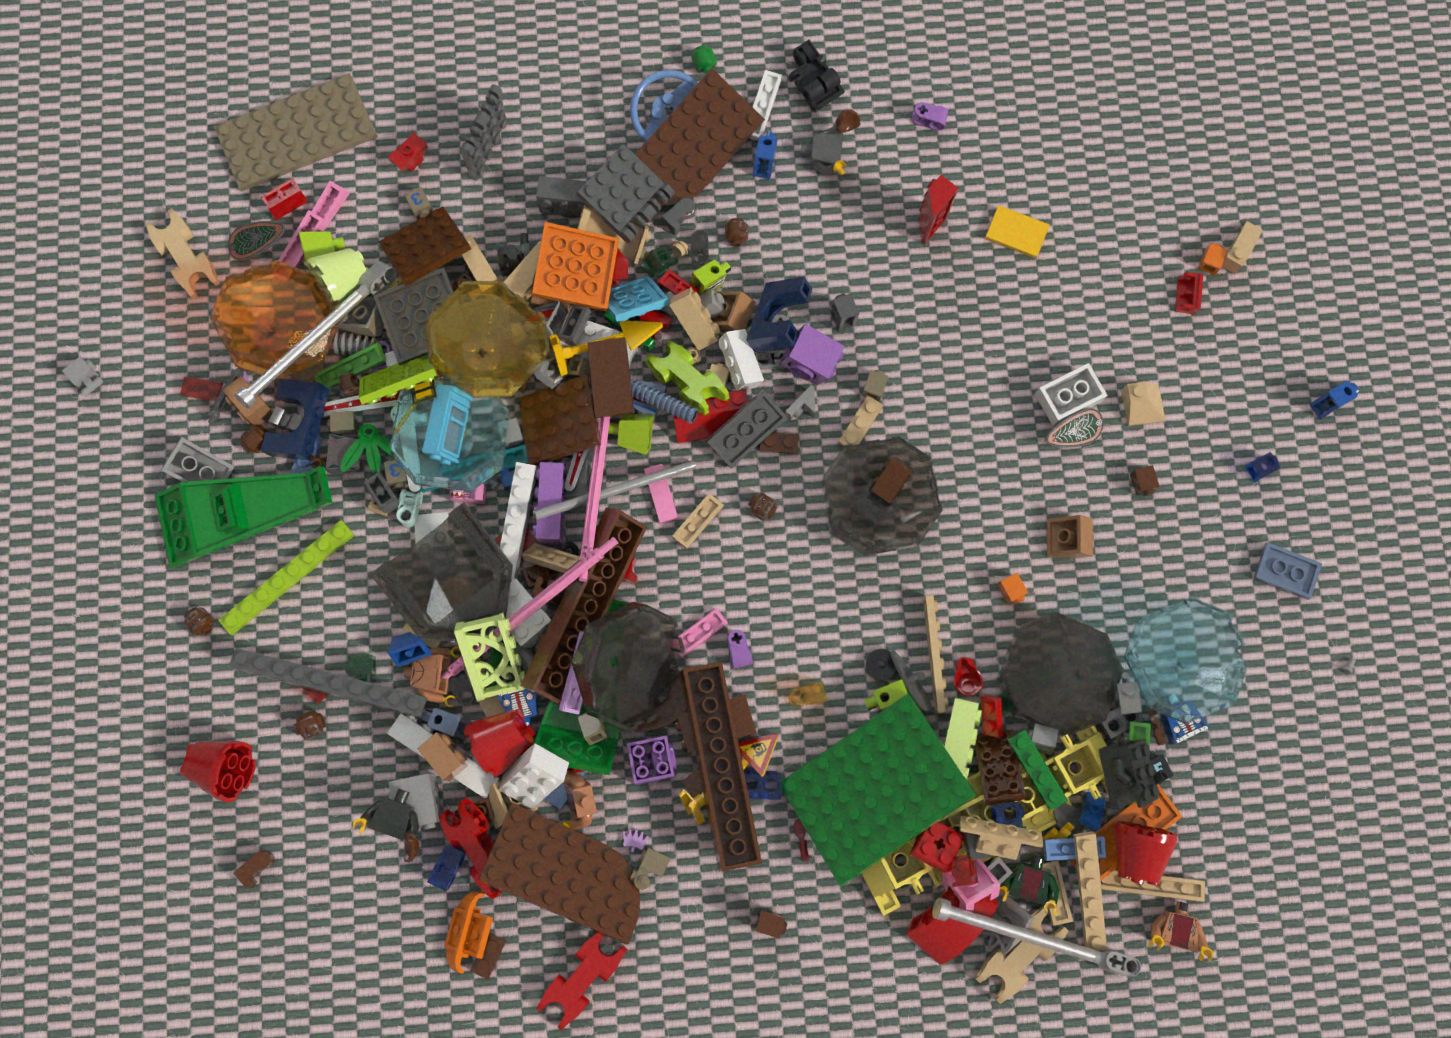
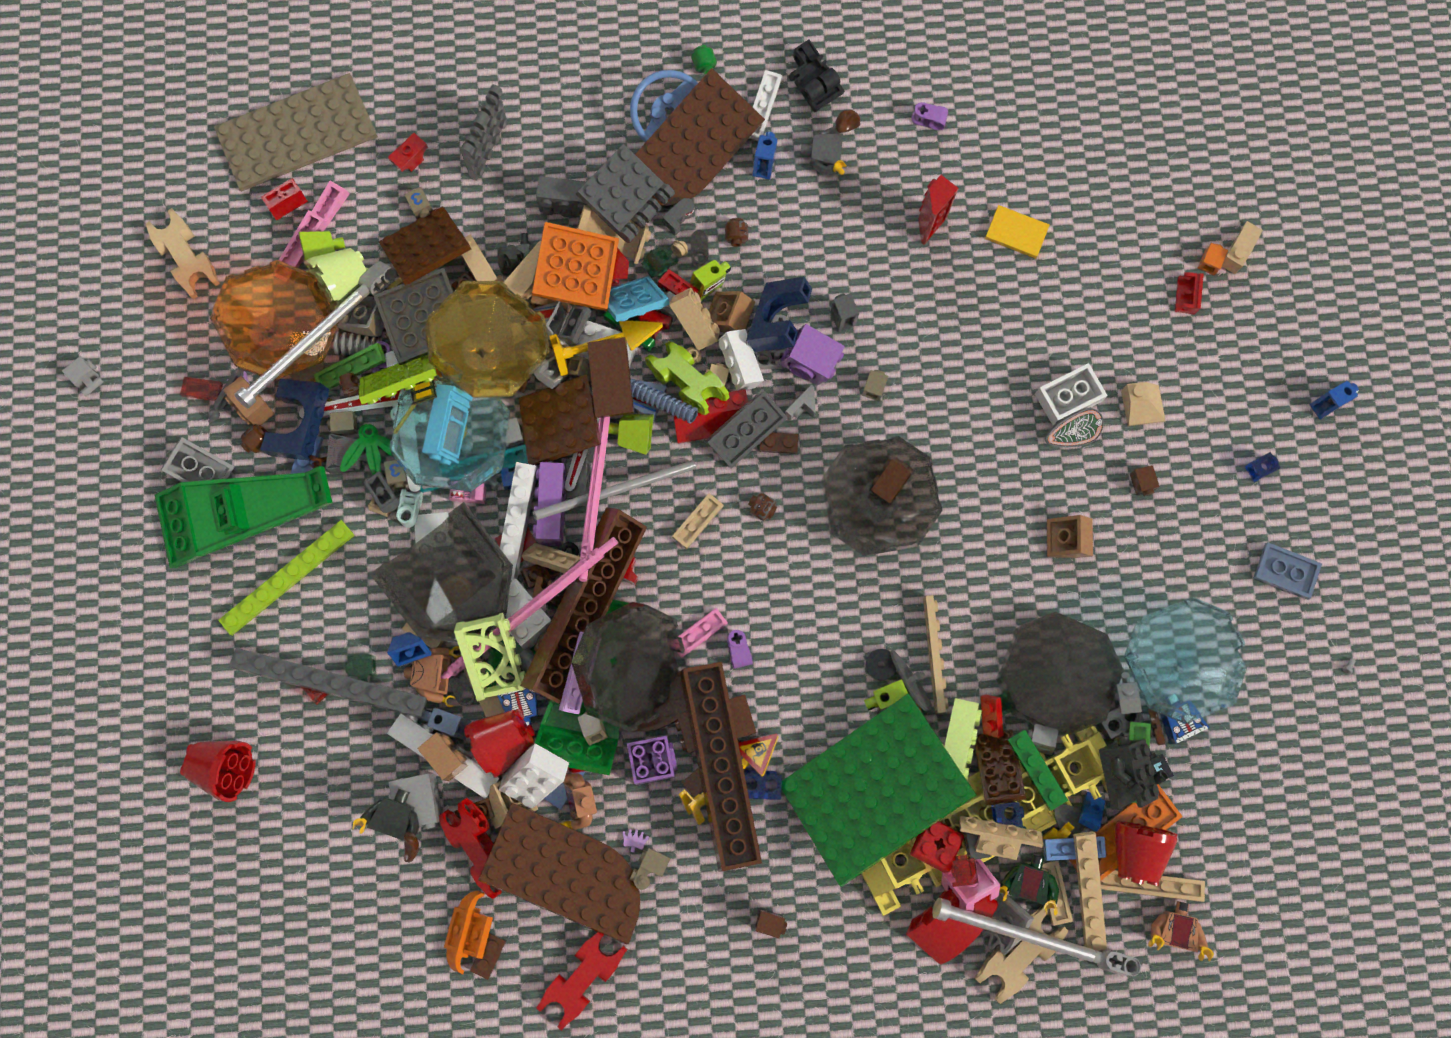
reddish brown head [184,607,214,636] -> none
shield [228,221,285,261] -> none
reddish brown leg [233,851,275,889] -> none
flat silver leg [268,406,303,432] -> none
reddish brown head [294,710,326,739] -> none
clear blue brick [427,844,466,891] -> none
bright pink tile [644,464,678,524] -> none
light grey brick [699,288,724,319] -> none
clear yellow piece [788,682,827,707] -> none
dark red piece [793,819,810,862] -> none
tan plate [838,396,883,453] -> none
red hair [954,657,984,696] -> none
light grey brick [985,857,1013,884] -> none
orange brick [997,573,1029,605] -> none

